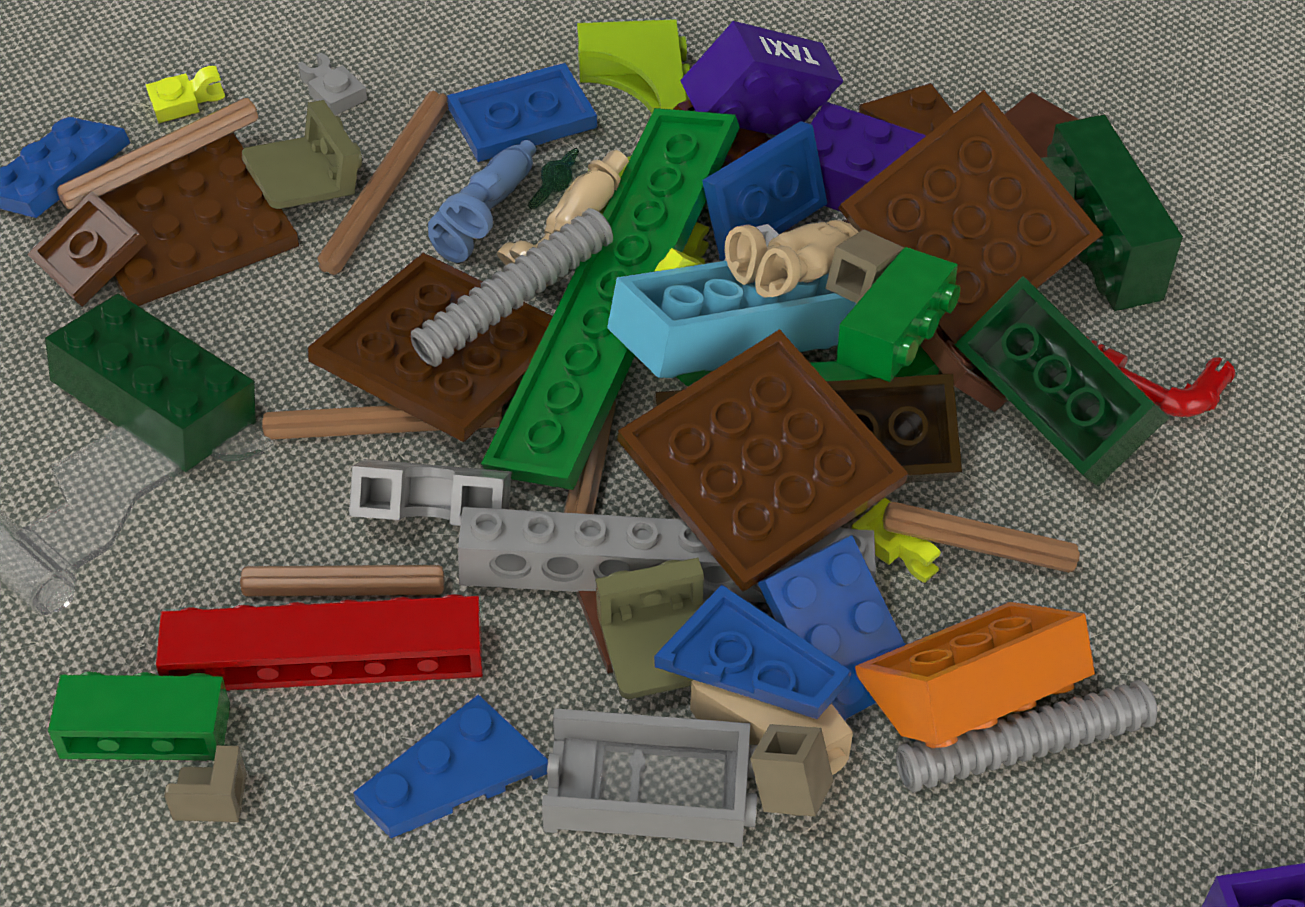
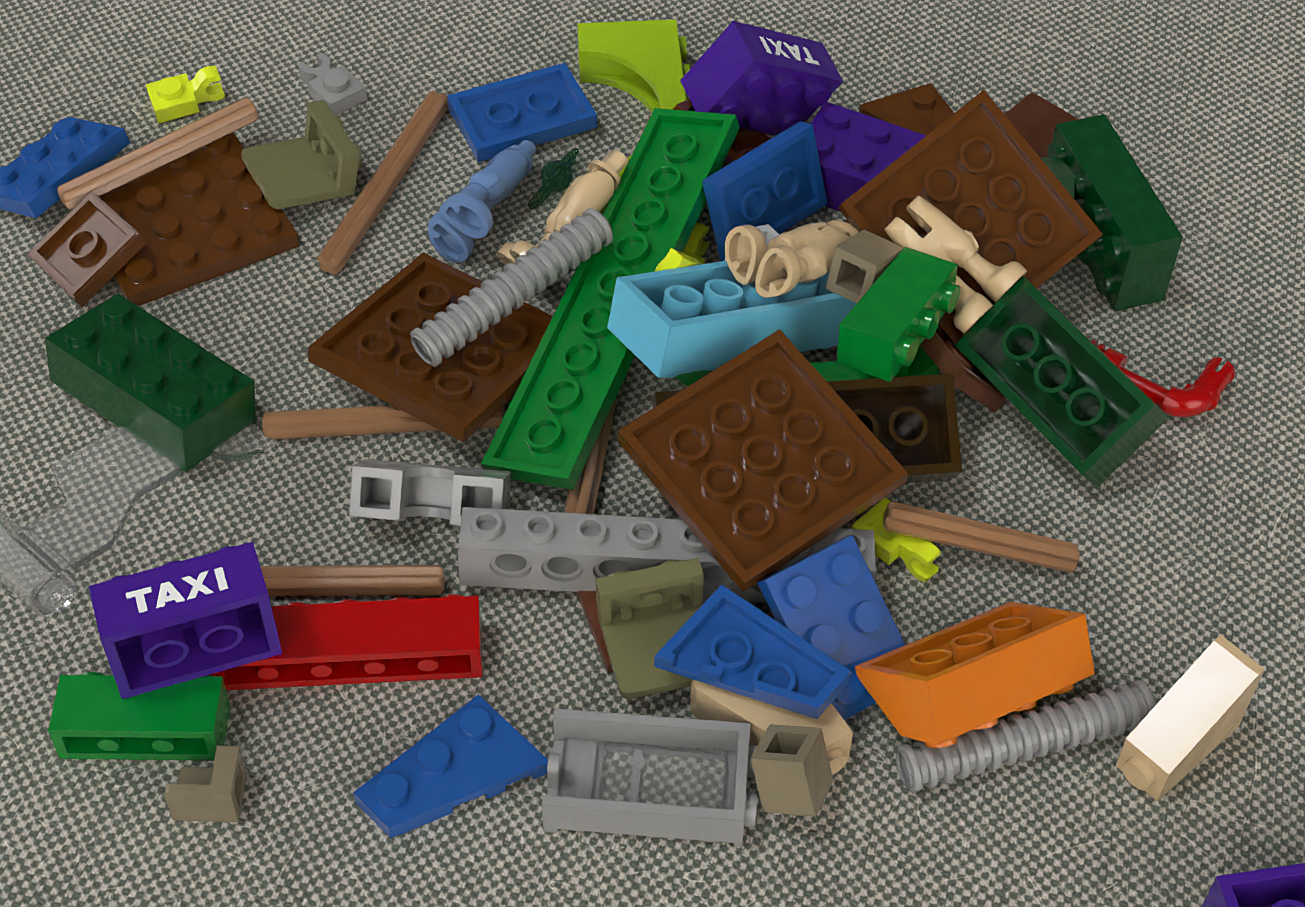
none -> dark purple brick [88,542,282,699]
none -> tan piece [884,195,1027,334]
none -> slope [1116,635,1265,801]

